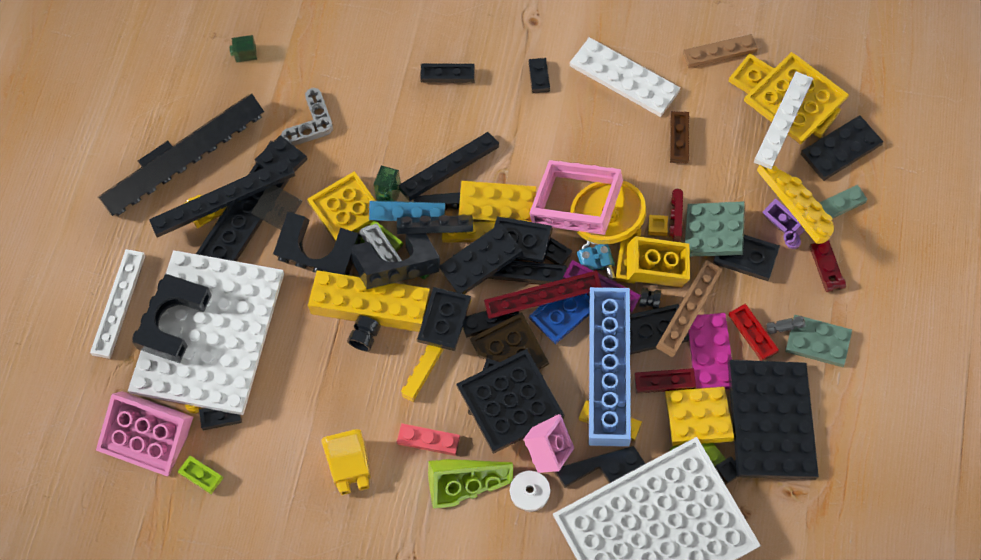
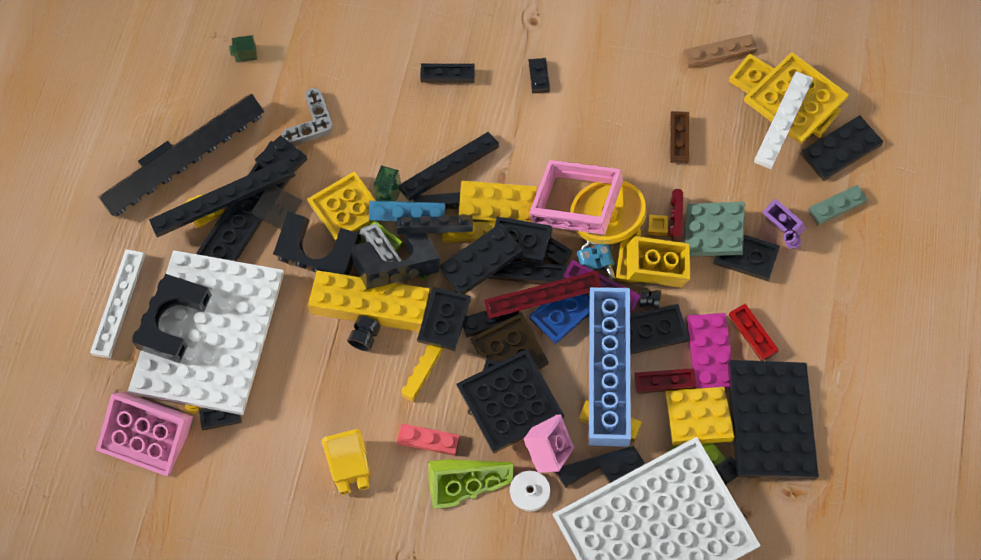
lime plate [178,456,223,495] -> none
white plate [570,37,680,117] -> none
medium nougat plate [656,260,723,357] -> none
yellow plate [757,165,834,244] -> none
dark grey axle [766,316,805,334] -> none
sand green plate [785,315,852,367] -> none
dark red plate [809,240,846,292] -> none

